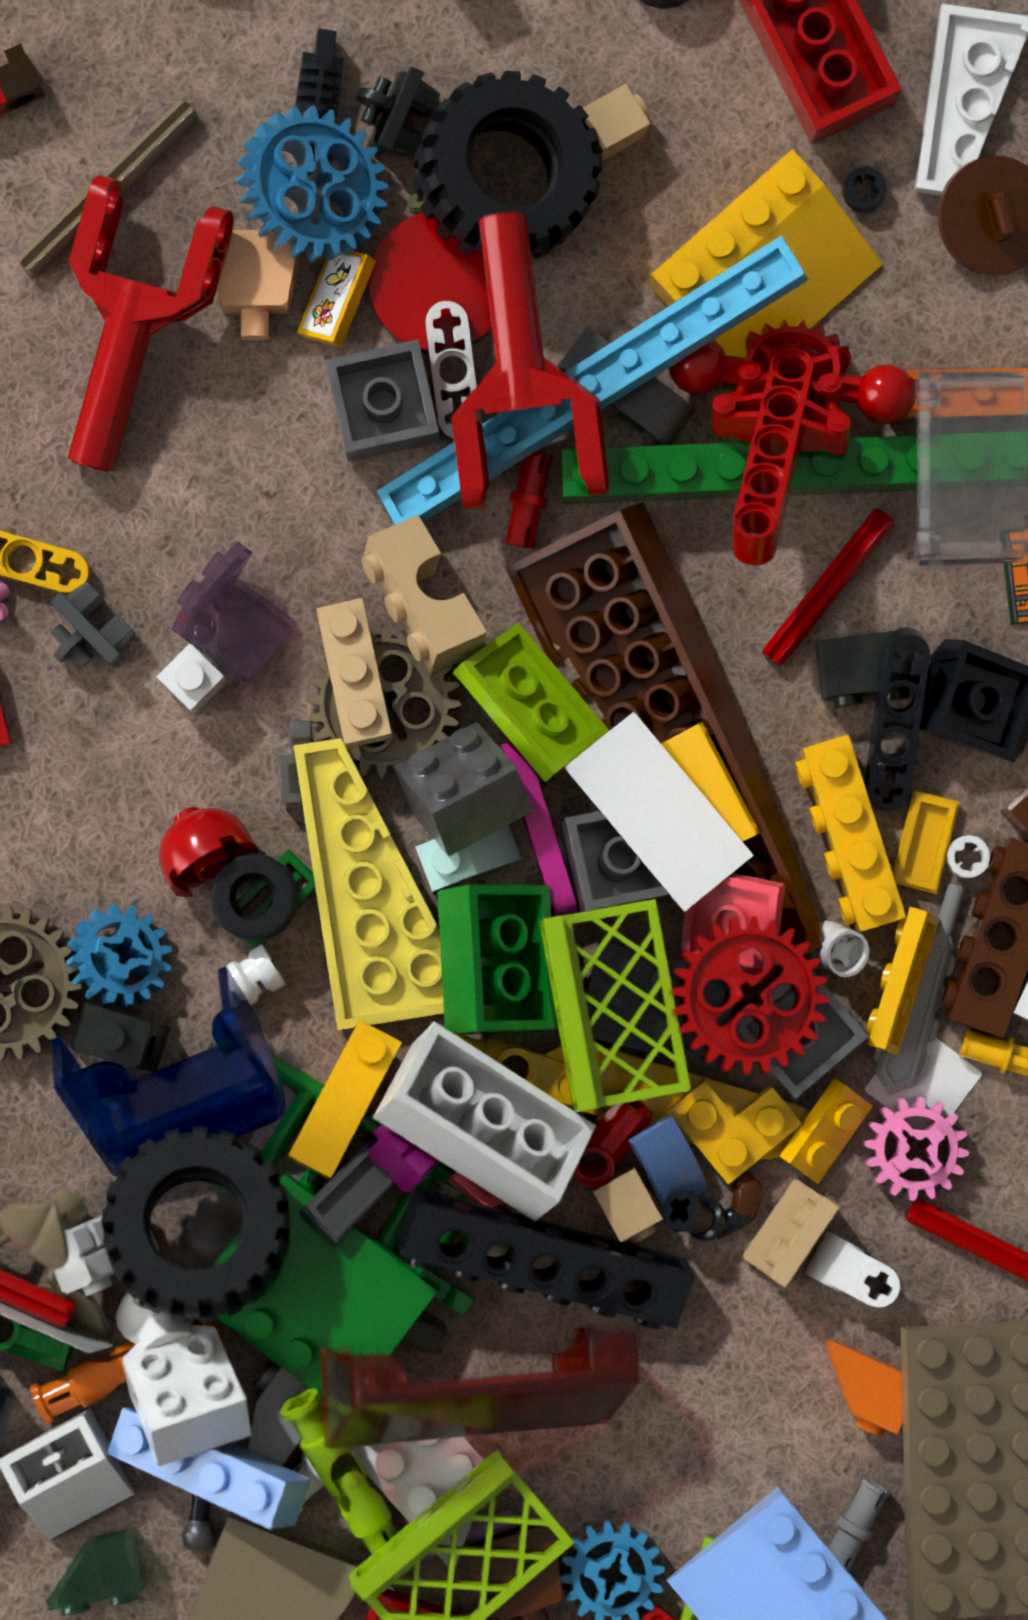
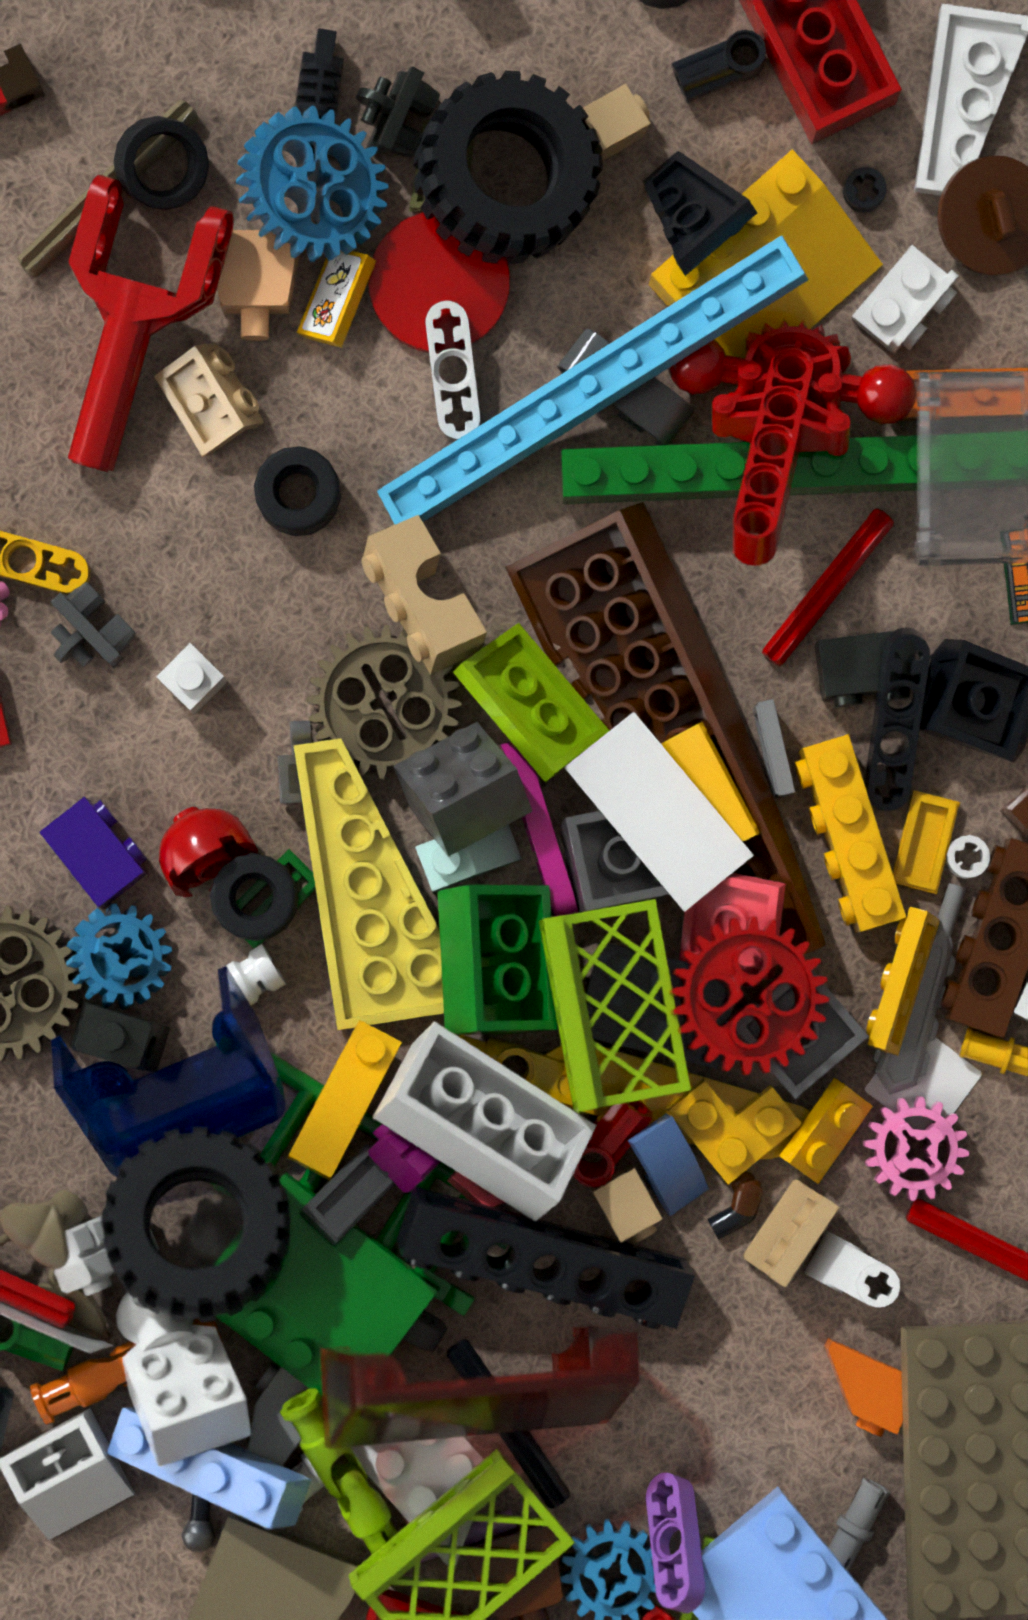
clear green slope [46,1527,148,1616] -> none
clear purple bracket [171,541,296,683] -> none
tan plate [316,598,393,749] -> none
flat silver brick [325,340,440,462] -> none
red piece [451,211,609,510] -> none
red pin [504,452,553,550] -> none
black bush [663,1190,725,1241] -> none
white wheel [806,920,869,977] -> none
none -> dark purple brick [39,796,148,909]
none -> black tyre [113,116,209,210]
none -> tan bracket [154,343,264,457]
none -> black tyre [254,446,341,536]
none -> black axle [447,1339,570,1509]
none -> black wing [643,151,757,276]
none -> medium lavender beam [646,1472,705,1613]
none -> black piece [671,30,766,103]
none -> light grey tile [752,699,795,799]
none -> white bracket [851,245,959,354]

